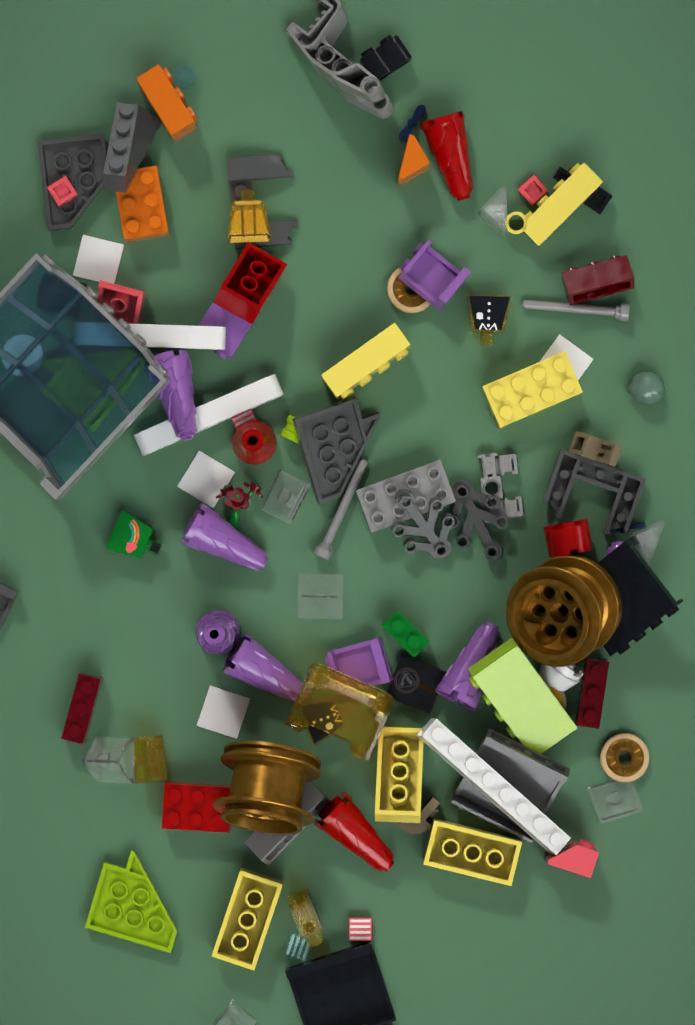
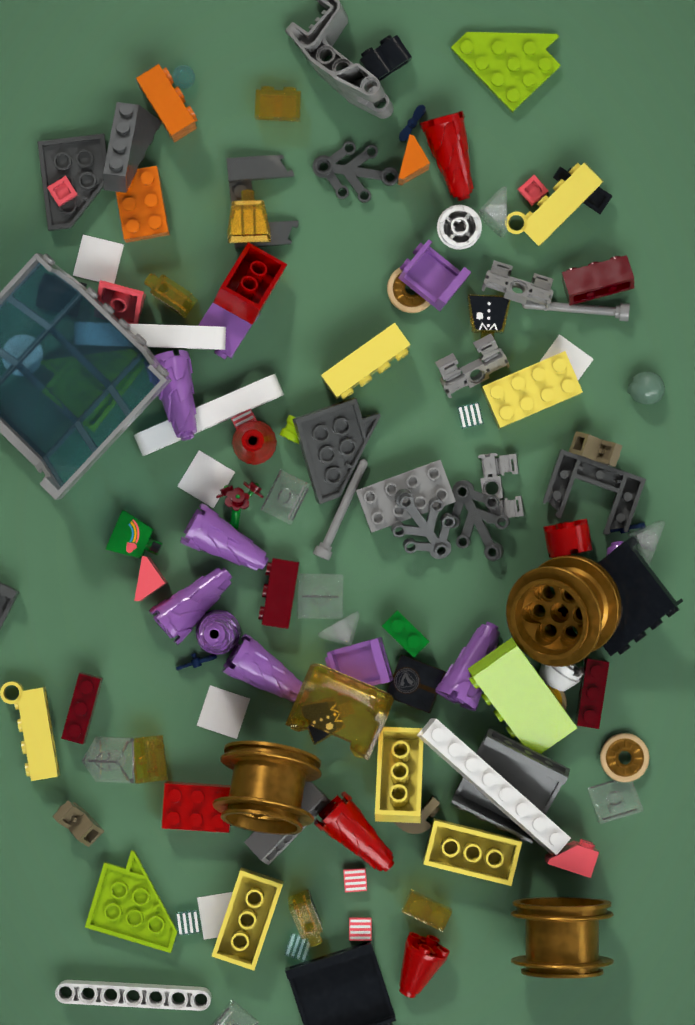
none -> light yellow hinge [0,681,60,781]
none -> dark tan brick [52,800,104,847]
none -> white beam [55,980,212,1011]
none -> coral slope [134,556,168,601]
none -> clear yellow torso [144,273,198,318]
none -> medium lavender cone [149,568,232,645]
none -> tile [175,909,201,936]
none -> dark blue piece [176,653,217,671]
none -> white sticker [197,892,233,940]
none -> clear yellow brick [255,86,301,122]
none -> dark red brick [258,558,300,629]
none -> dark grey plant [313,141,399,203]
none -> clear slope [318,611,360,646]
none -> tile [343,868,367,892]
none -> red cone [399,932,450,998]
none -> clear yellow brick [401,889,452,932]
none -> light grey piece [435,334,510,398]
none -> white cone [437,205,482,250]
none -> lime wing [451,32,561,113]
none -> tile [457,402,484,429]
none -> light grey piece [482,260,553,311]
none -> pearl gold wheel [511,897,614,978]

